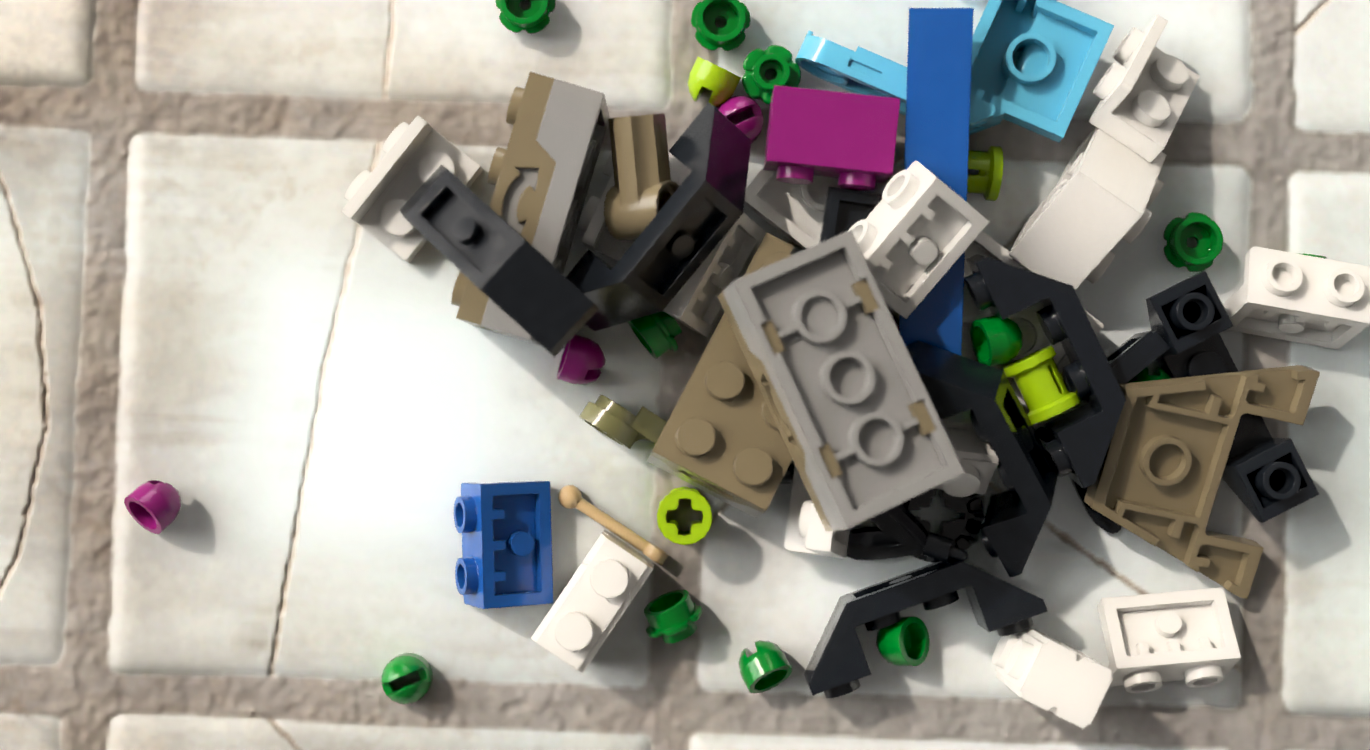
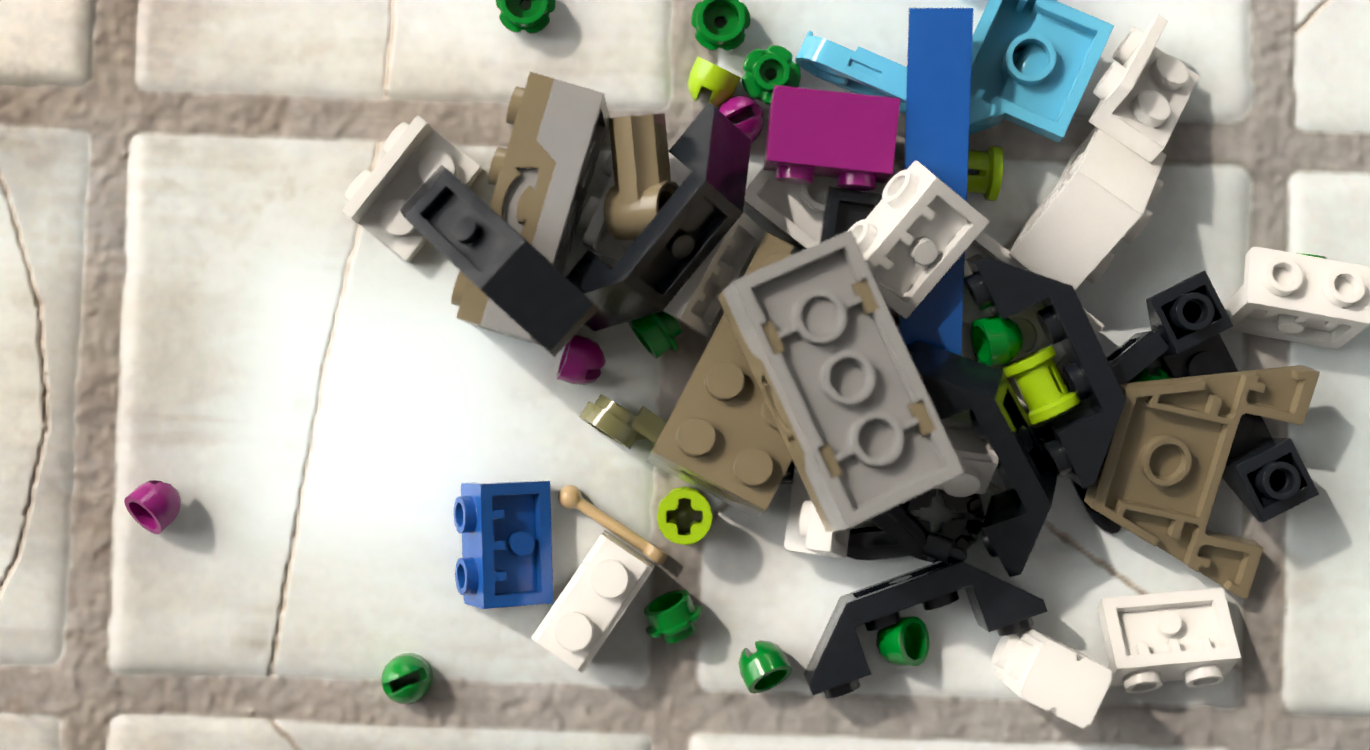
green plate [1163,212,1223,272] -> none

